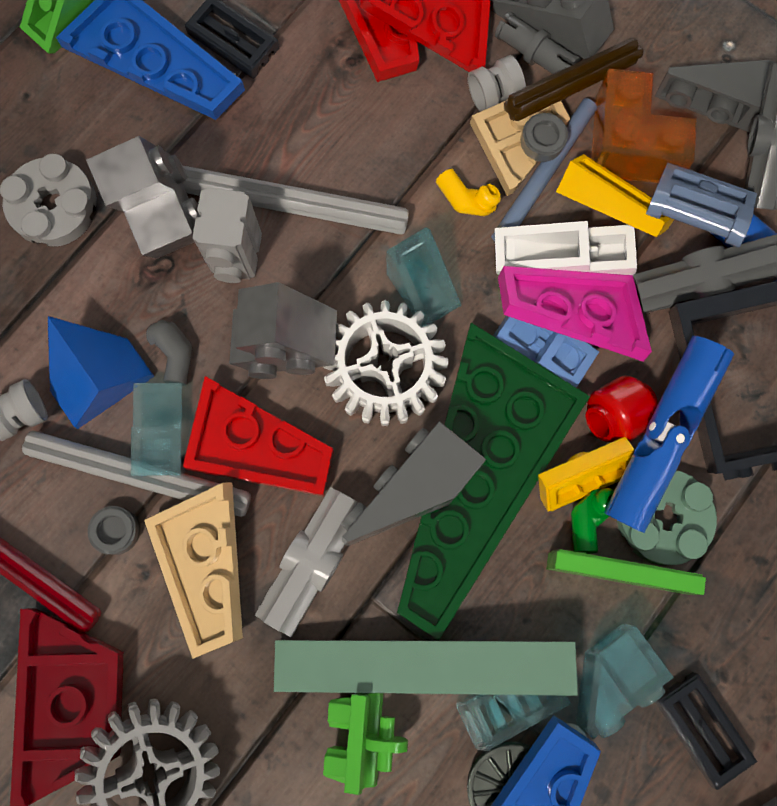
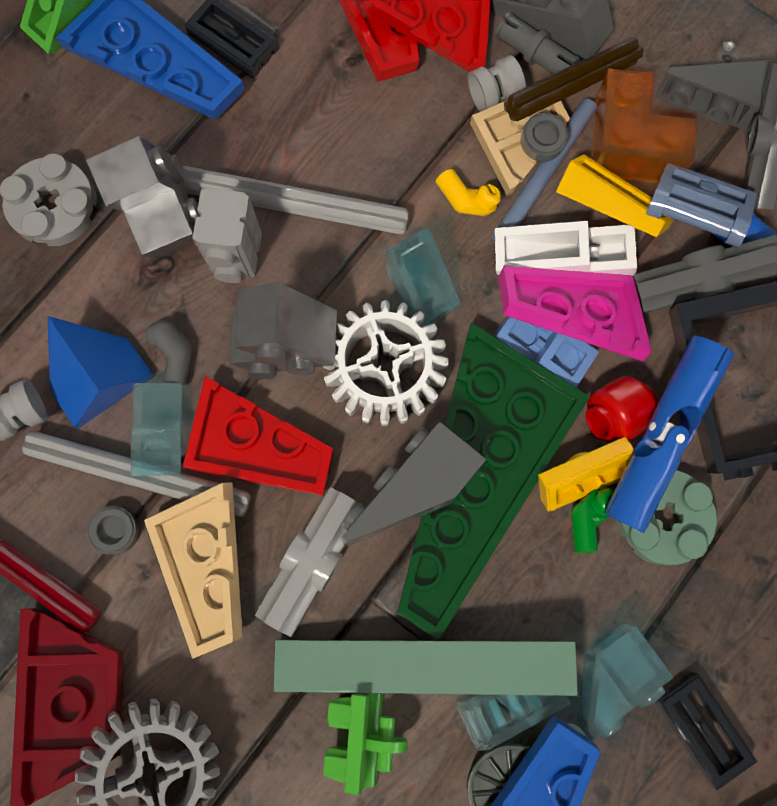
bright green tile [546,549,706,595] -> none

